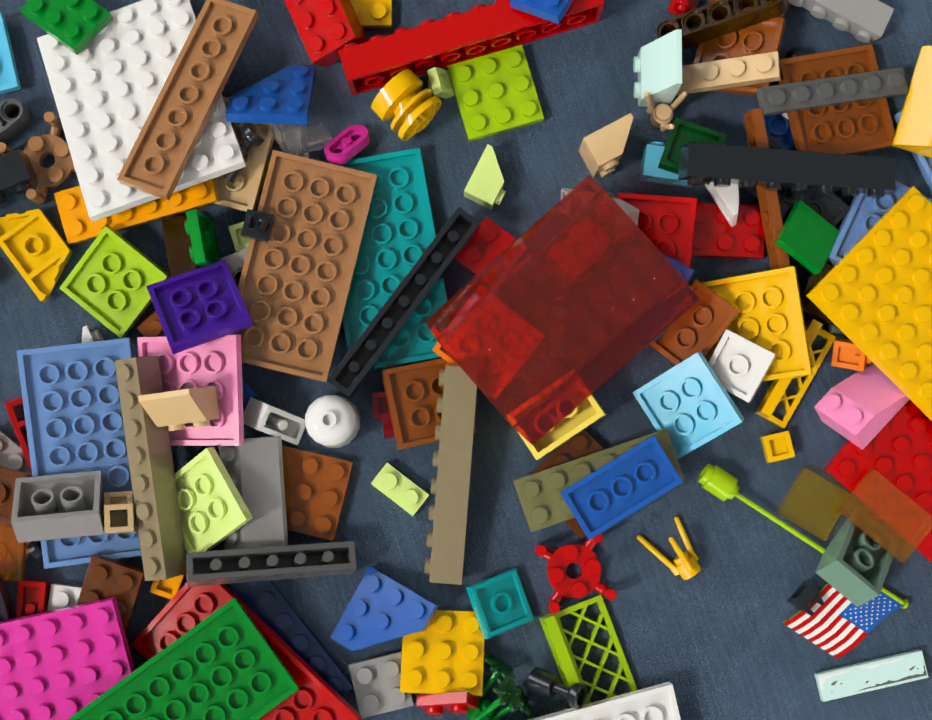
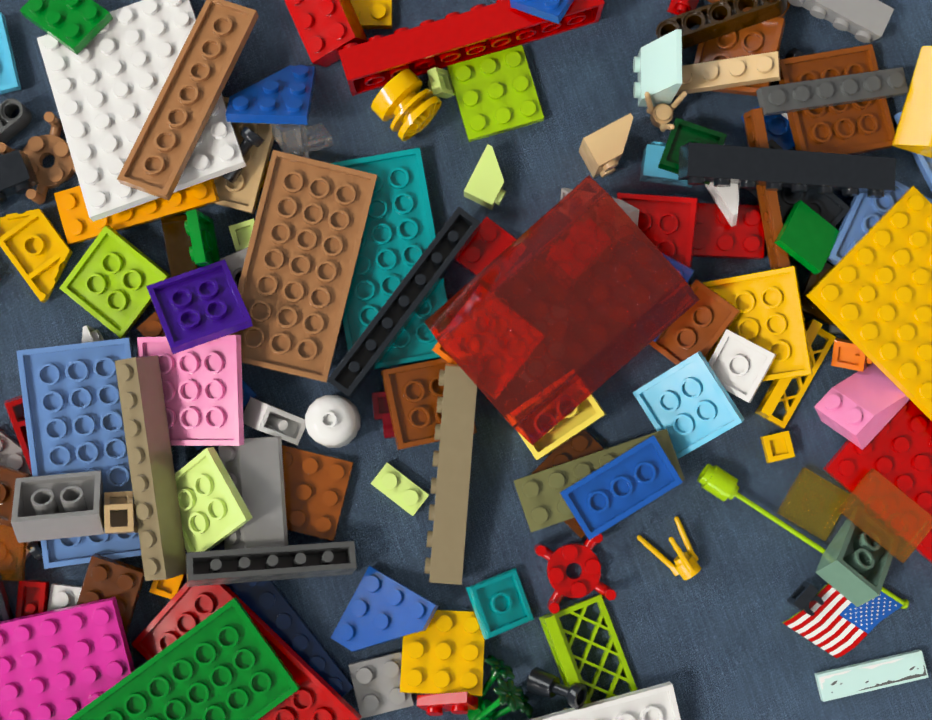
tan slope [138,386,220,431] -> none
black tile [241,209,275,243] -> none
dark pink plate [324,125,370,165] -> none

